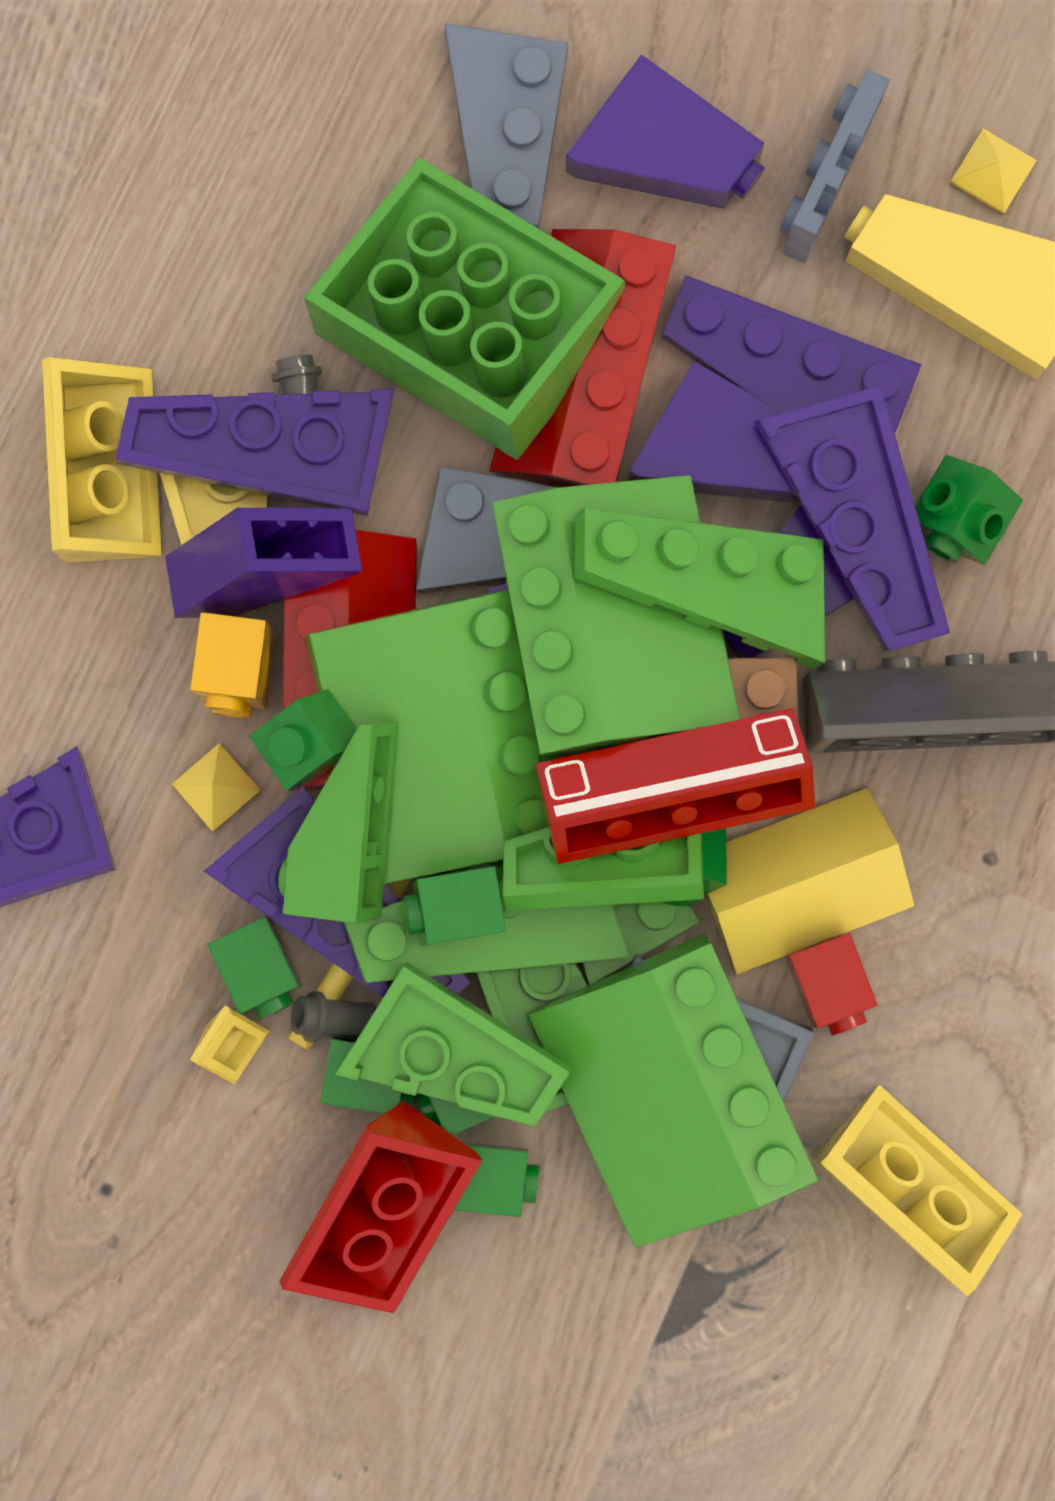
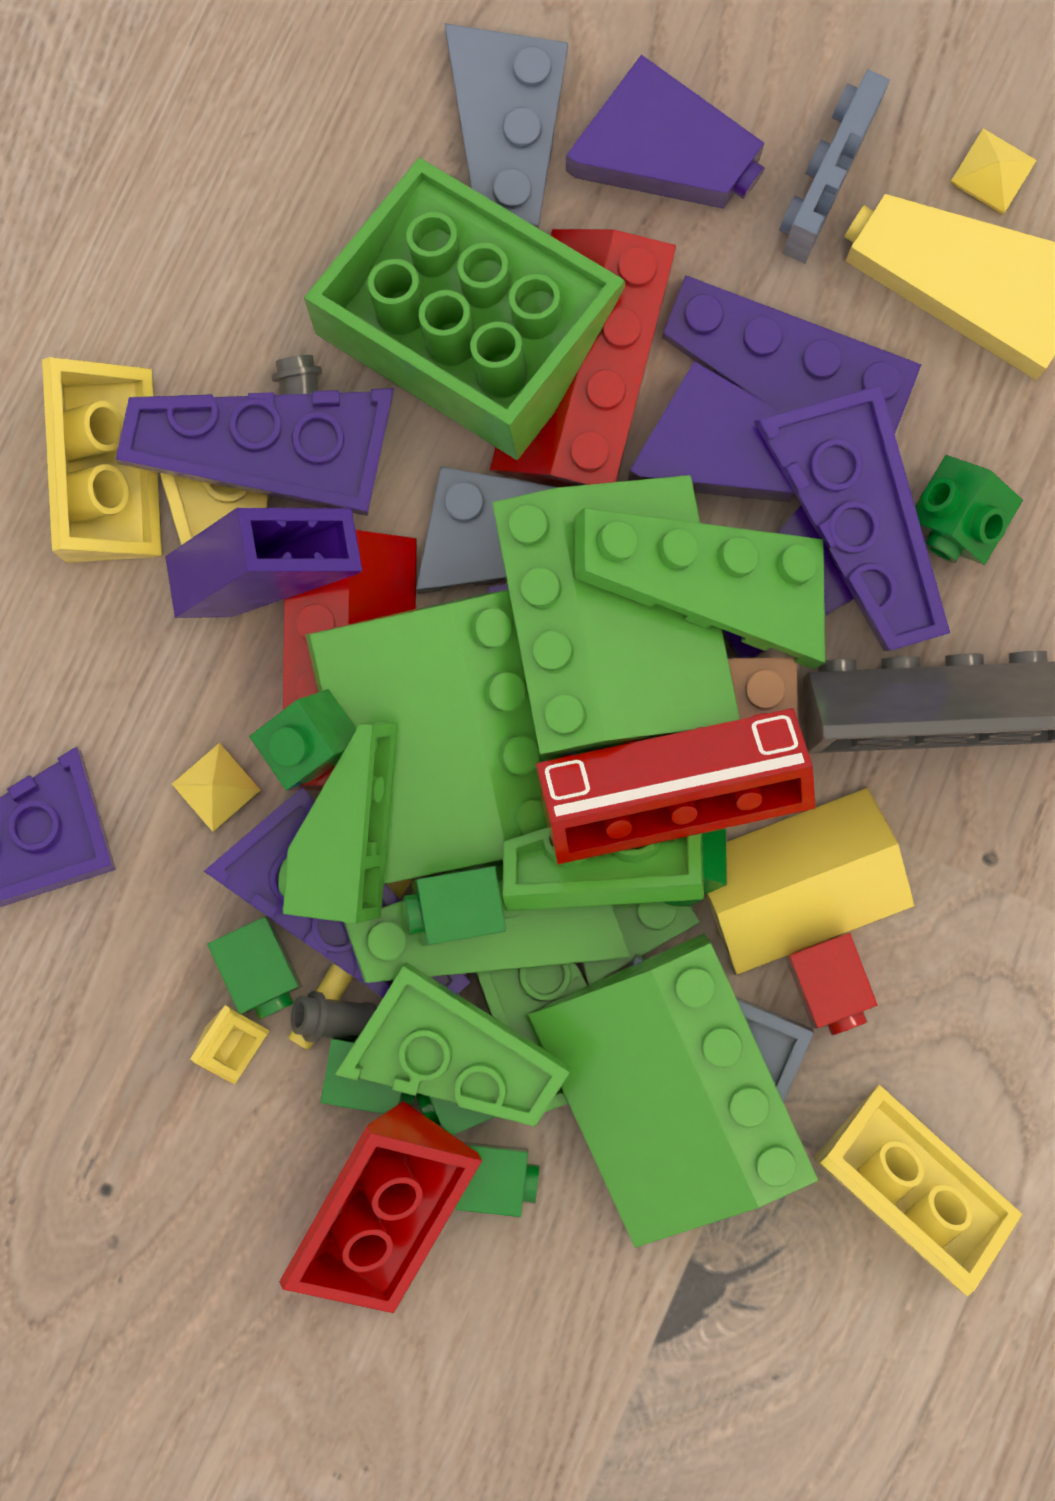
yellow brick [190,612,276,718] -> none

